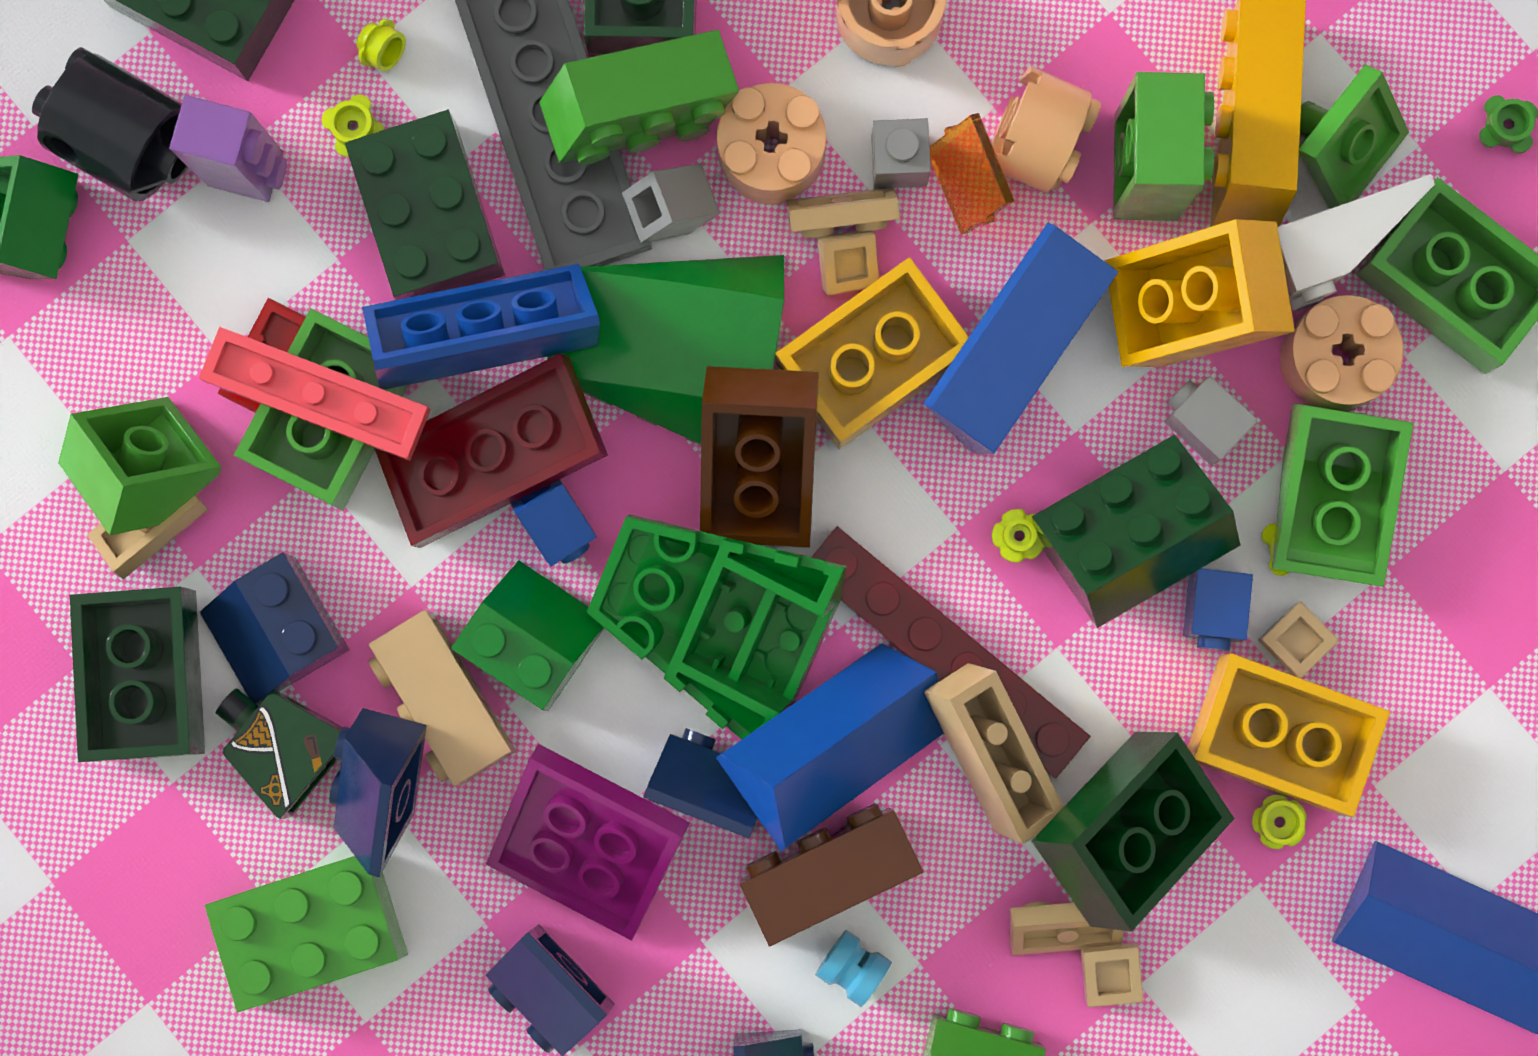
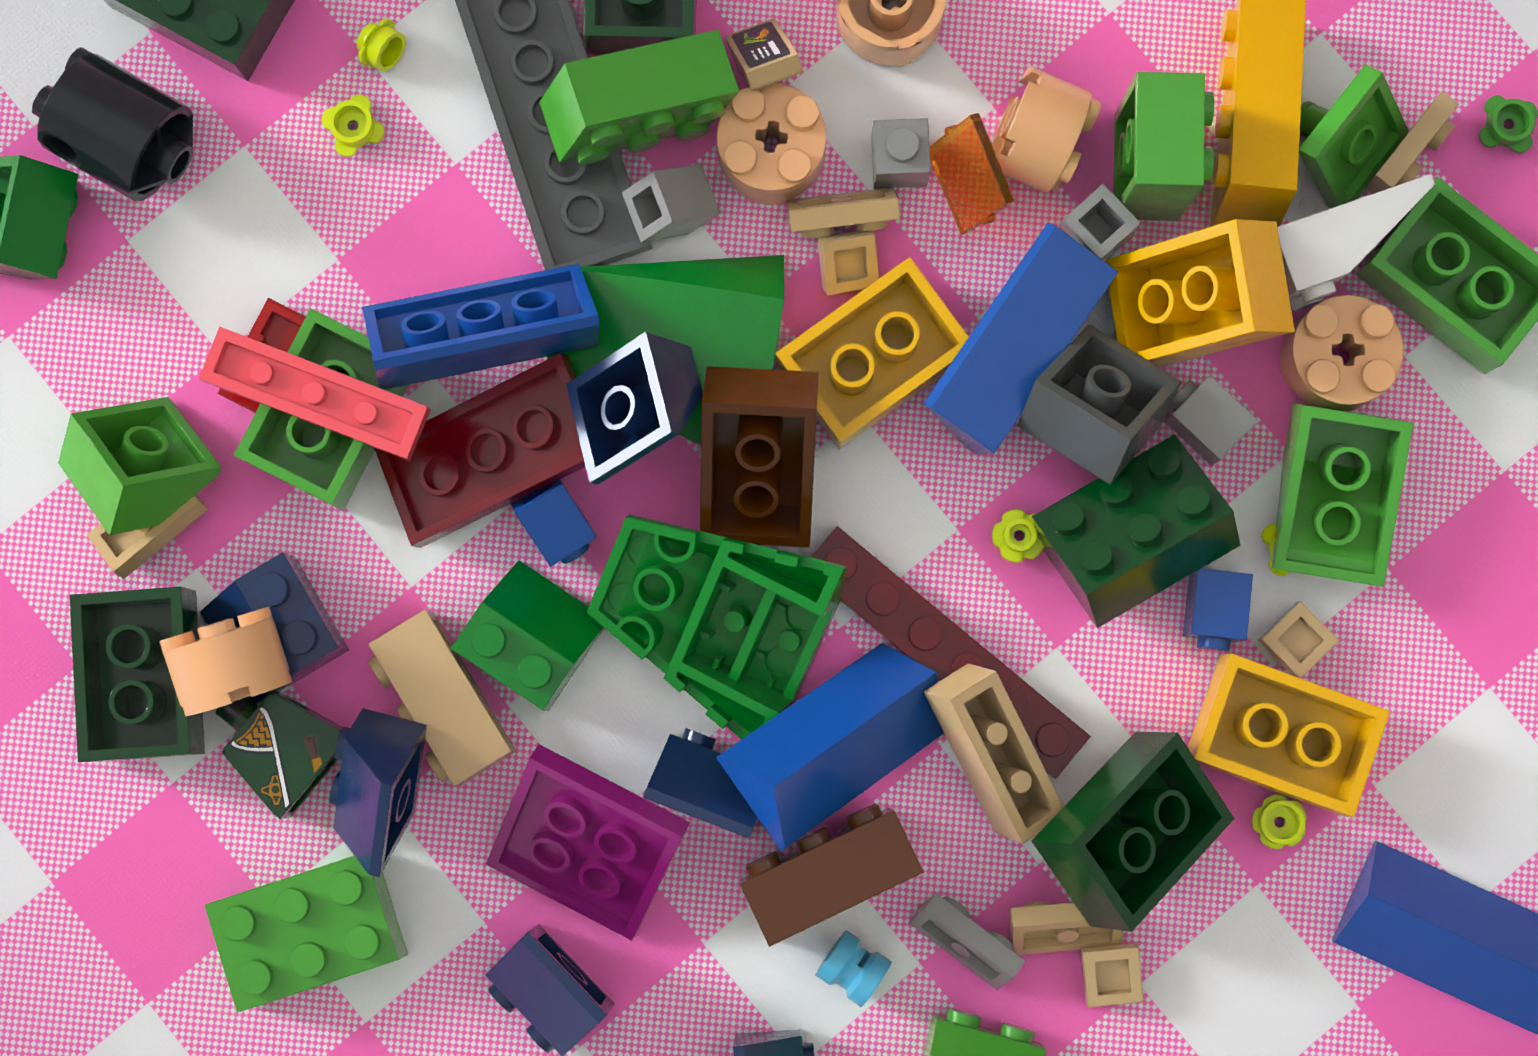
medium lavender brick [169,95,287,202] -> none
dark green brick [345,109,505,300] -> none
none -> light nougat brick [159,606,292,716]
none -> dark blue slope [566,332,703,485]
none -> tile [725,18,803,91]
none -> light grey plate [909,893,1025,990]
none -> dark grey brick [1017,324,1182,485]
none -> light grey brick [1059,184,1141,261]
none -> tan plate [1366,91,1459,194]

